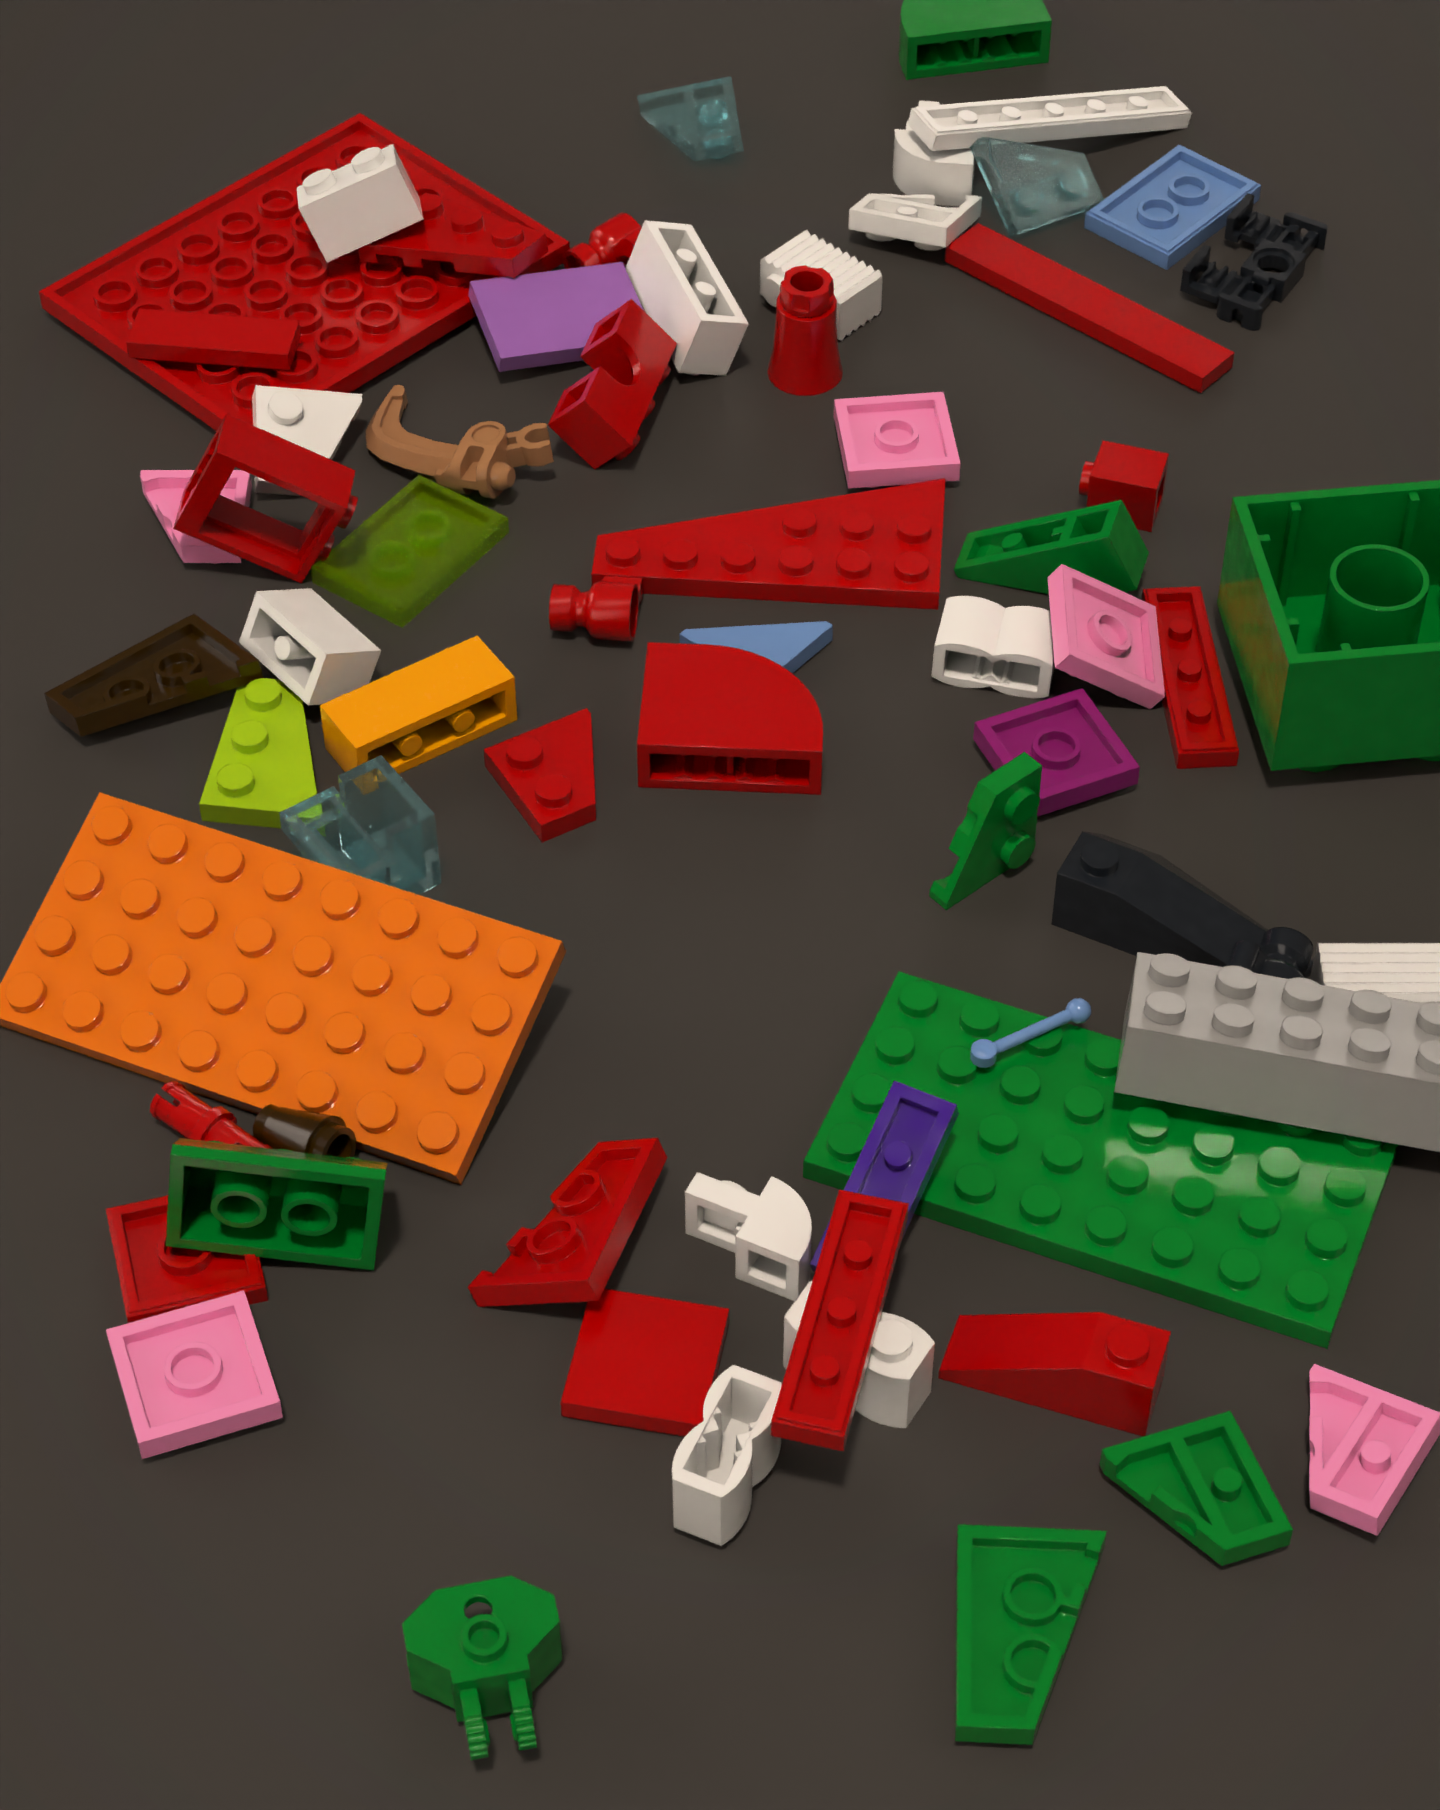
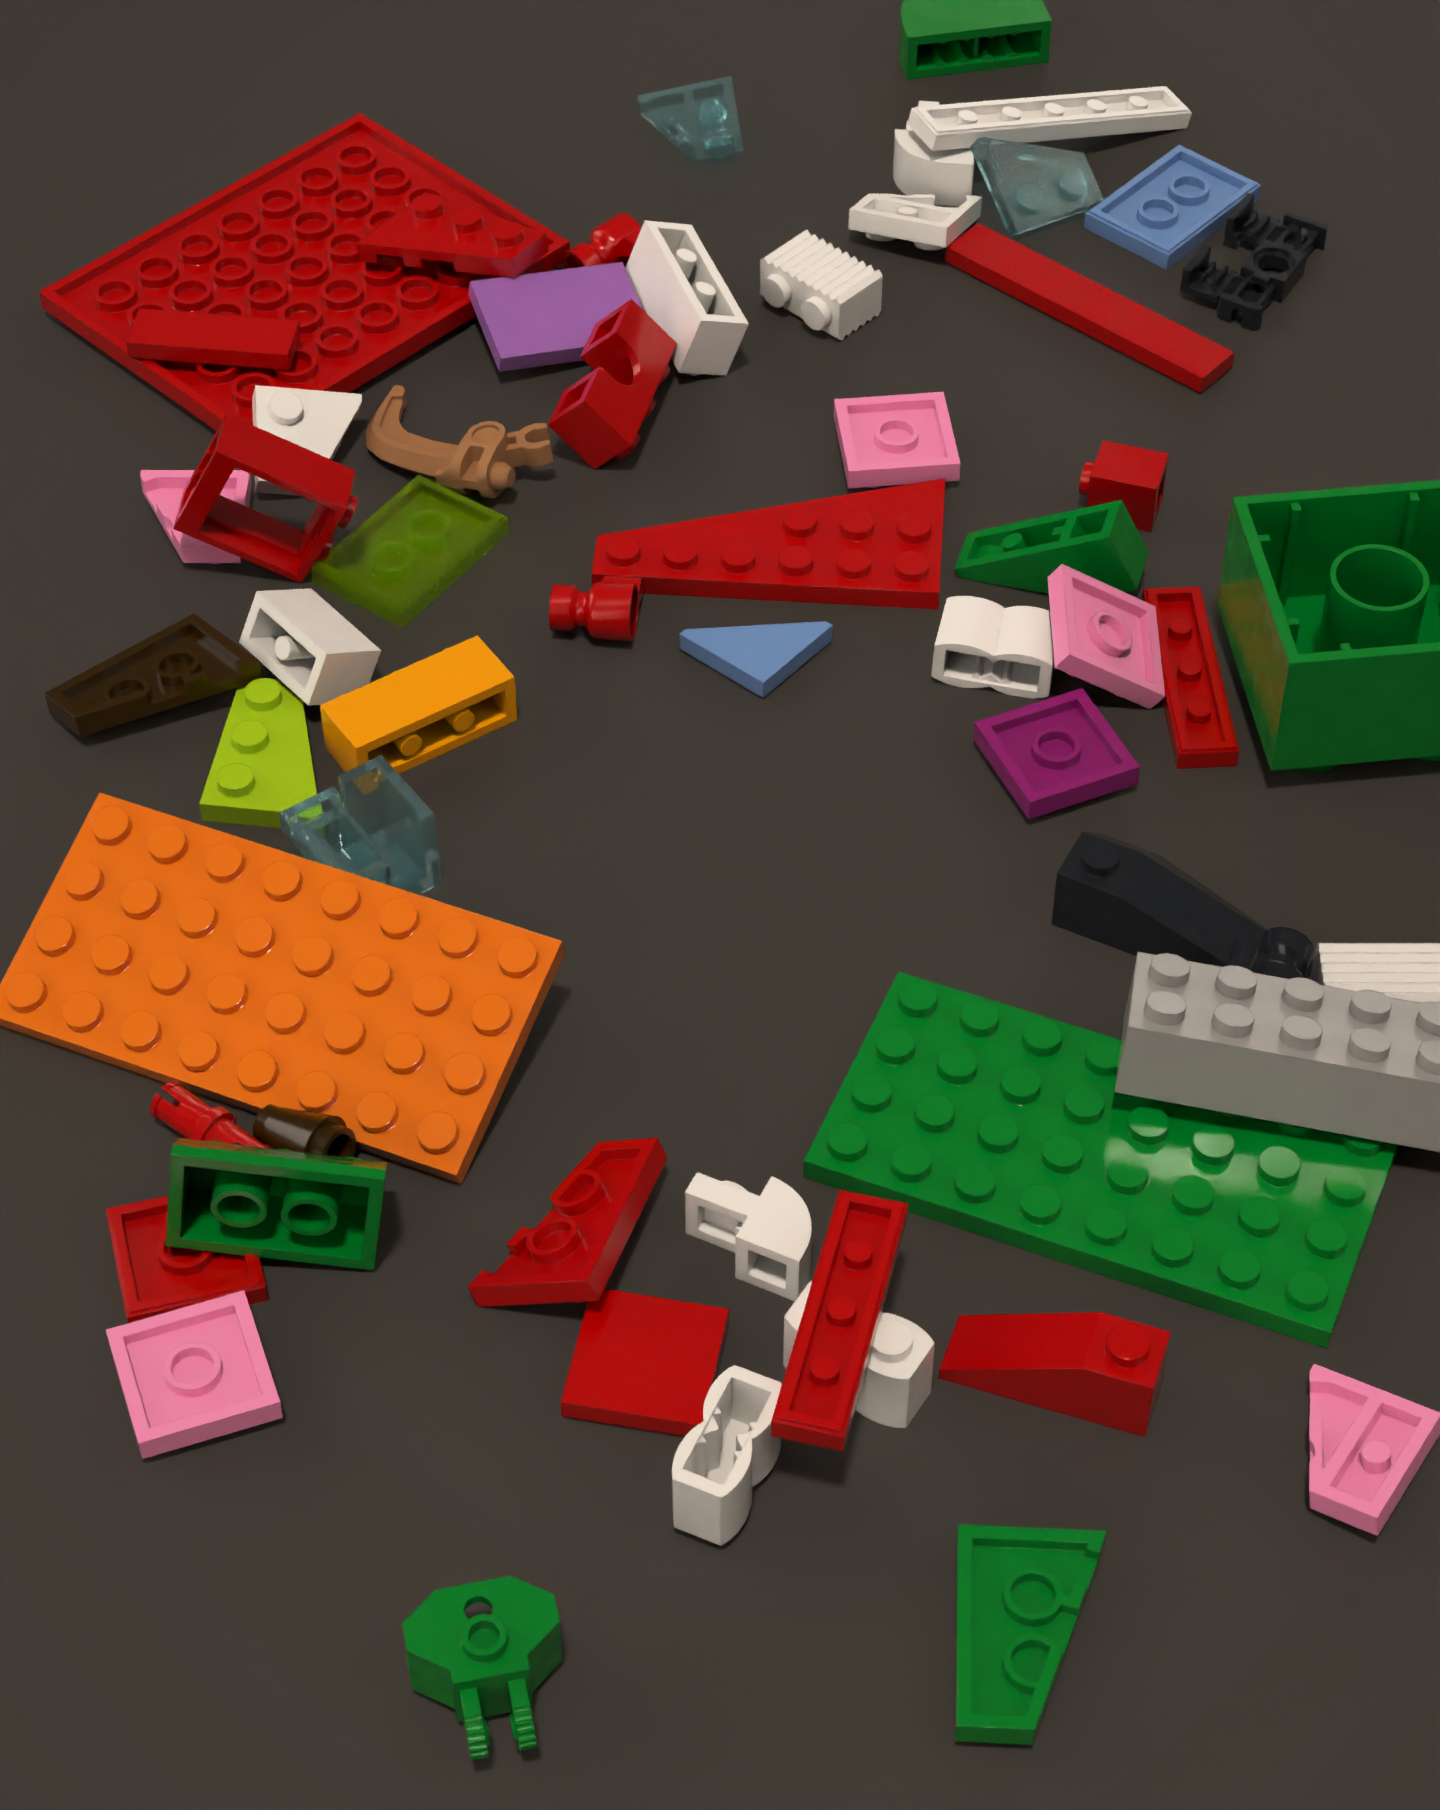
white brick [296,144,423,262] -> none
red wing [484,708,596,843] -> none
red brick [637,642,823,795] -> none
red plant [767,265,843,396] -> none
dark purple plate [810,1080,959,1272] -> none
green wing [929,752,1042,911] -> none
medium blue hinge [970,998,1091,1068] -> none
green wing [1099,1410,1293,1566] -> none

